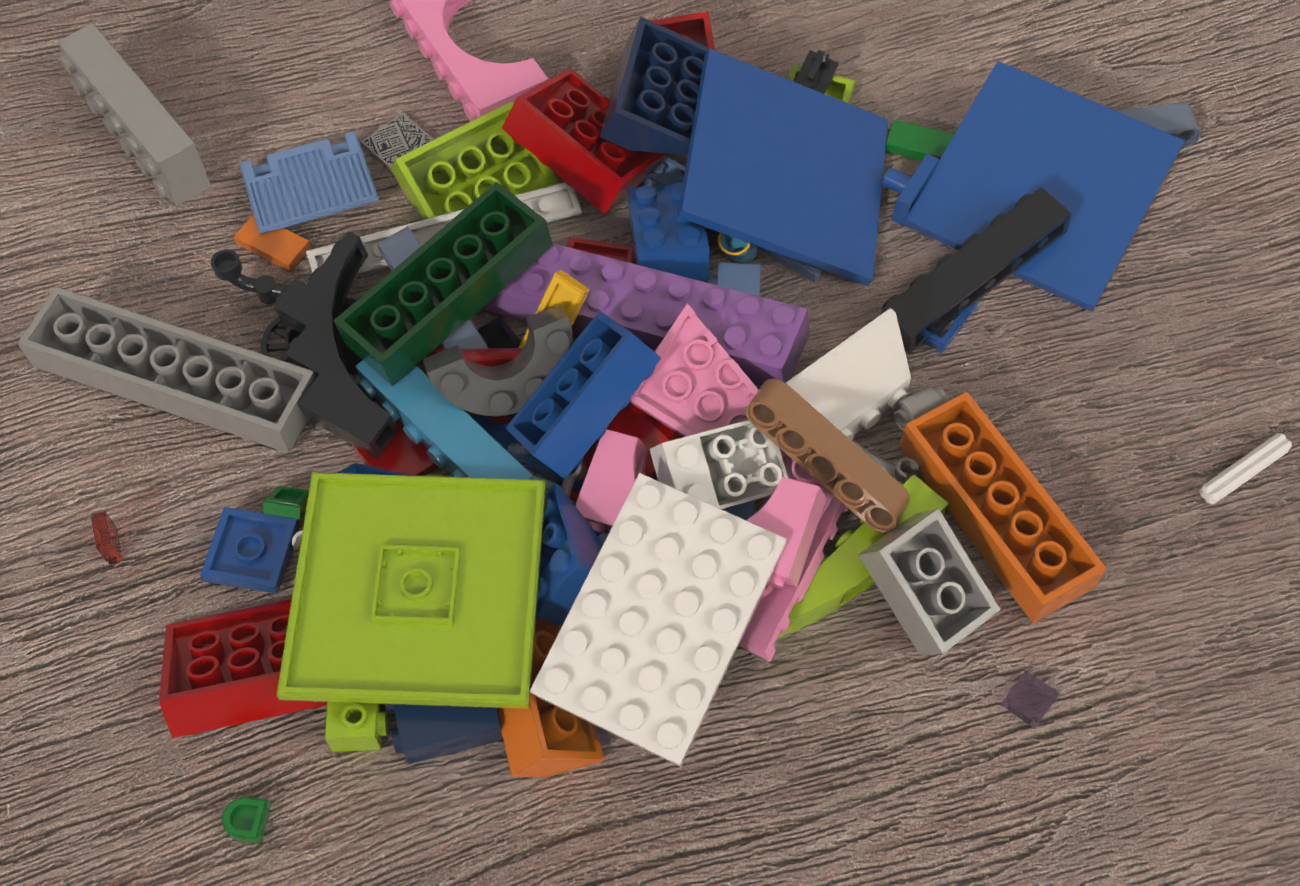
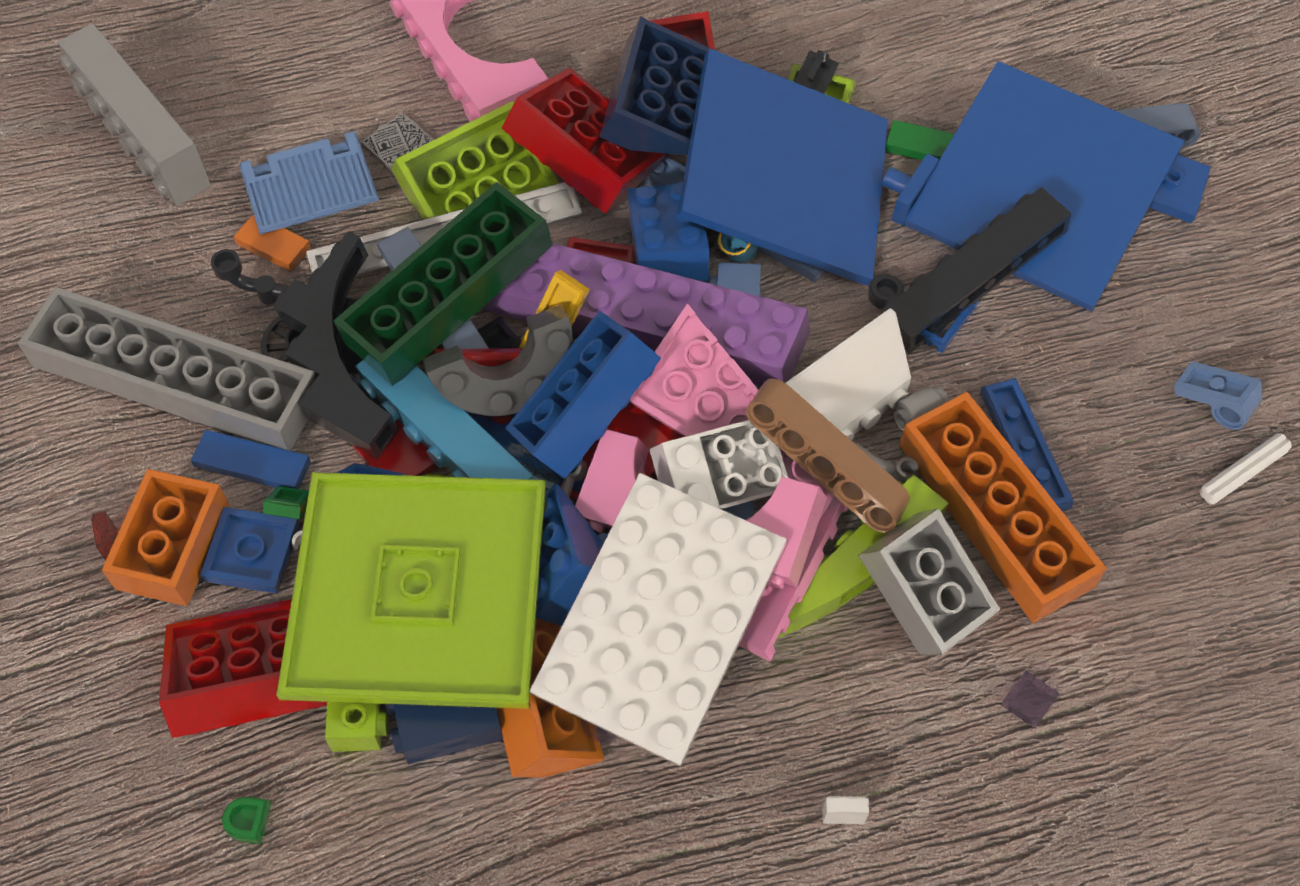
none -> orange brick [101,469,230,607]
none -> blue tile [191,430,311,489]
none -> white tile [822,796,869,824]
none -> black tile [868,274,904,309]
none -> blue tile [980,378,1074,511]
none -> blue plate [1149,155,1211,223]
none -> medium blue plate [1174,361,1262,430]

